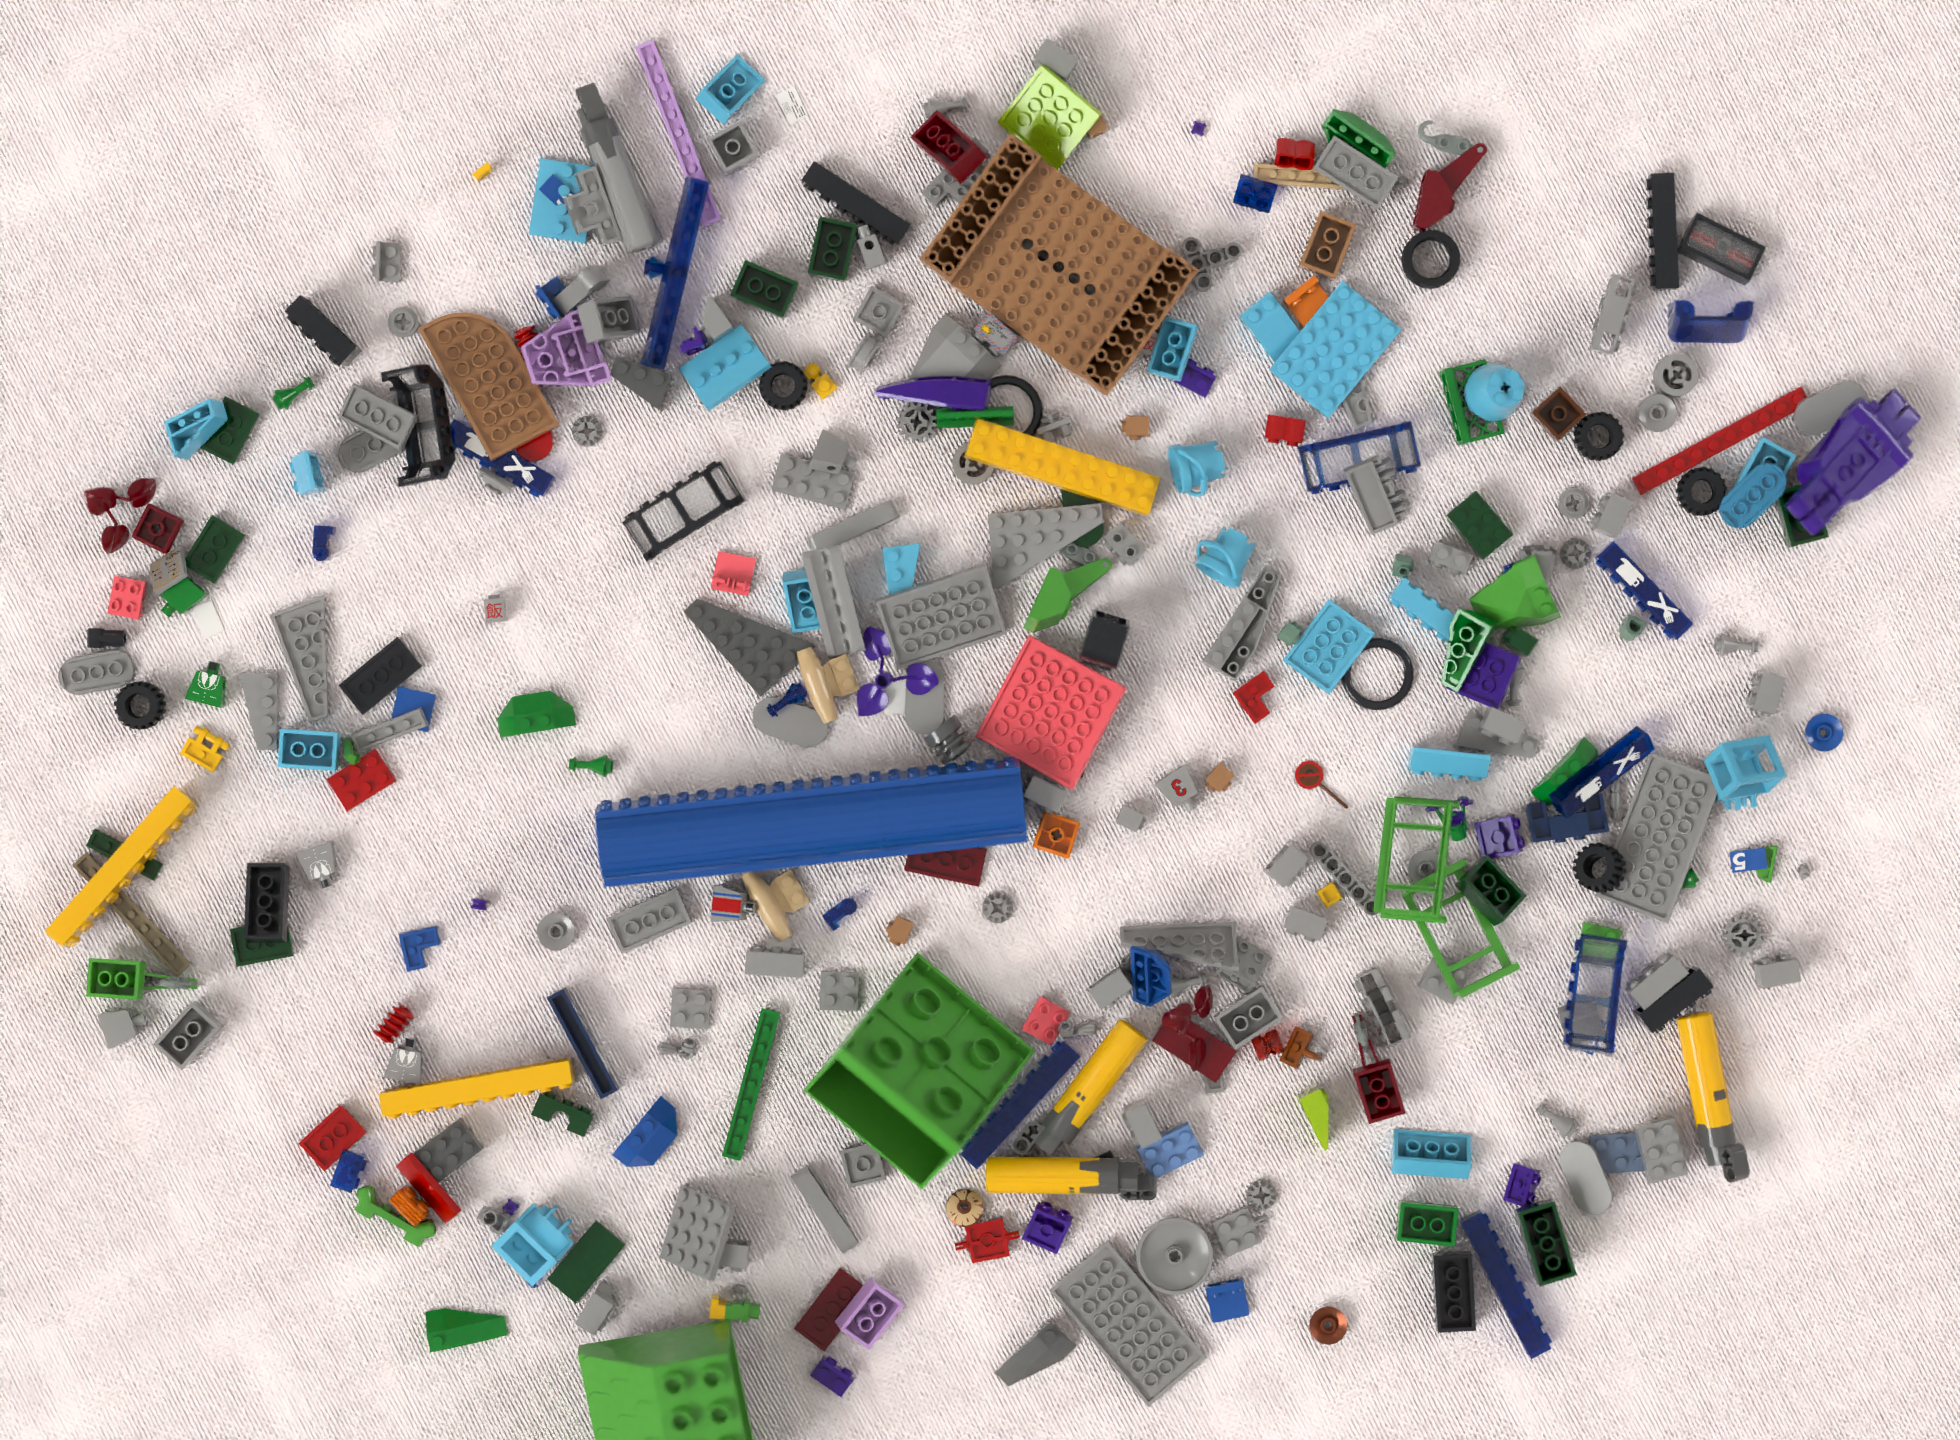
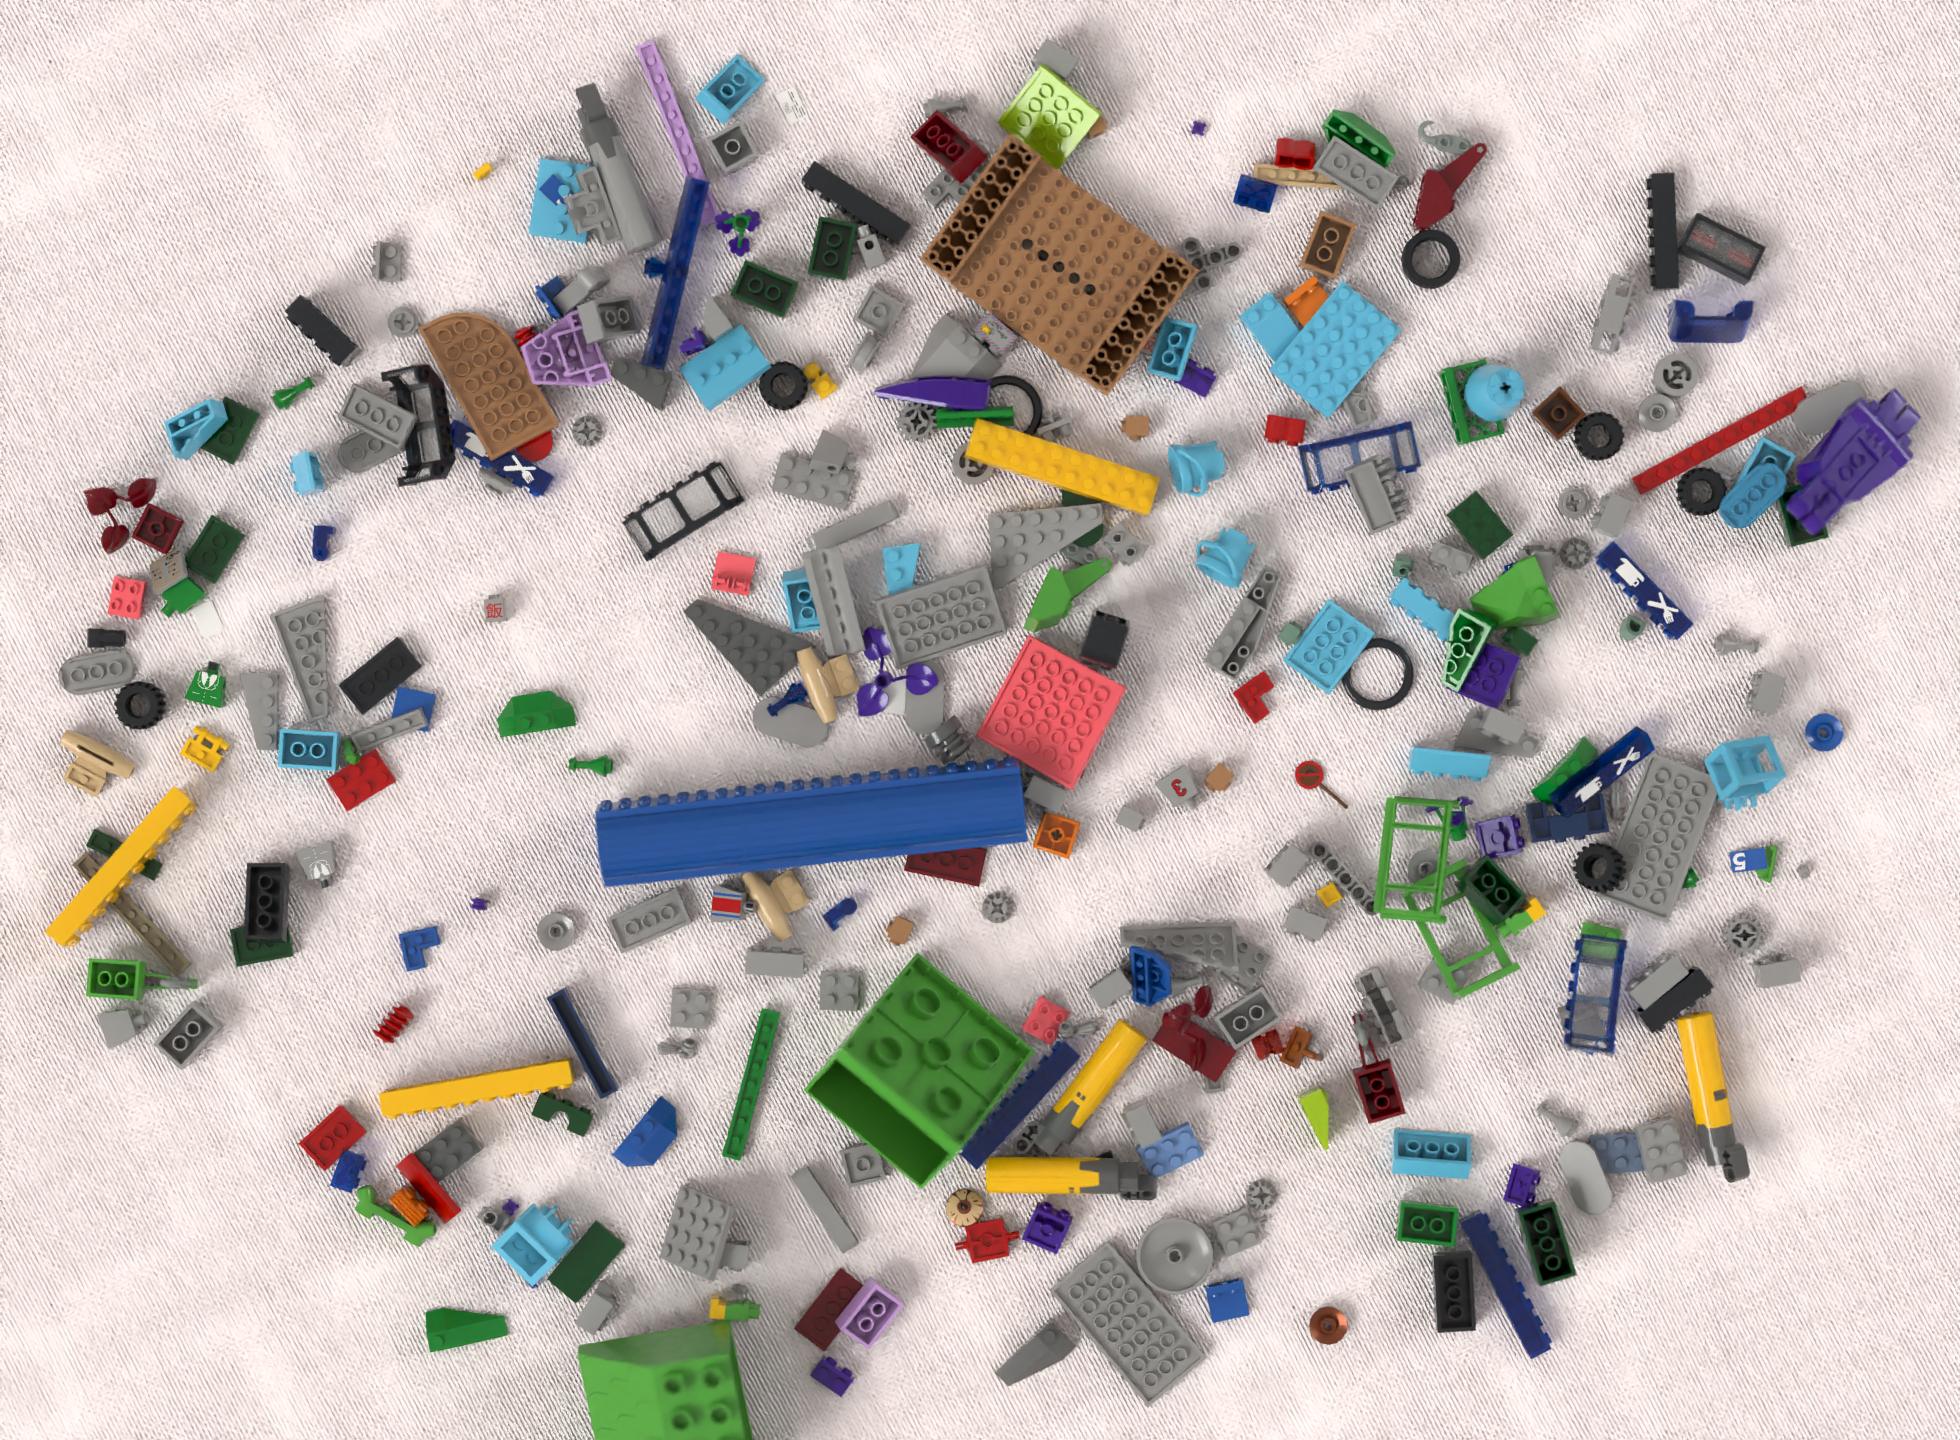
light grey torso [384,1038,423,1084] -> none
none -> tan plate [60,730,136,797]
none -> dark purple plant [715,209,760,257]
none -> bright green hips [1495,894,1546,938]

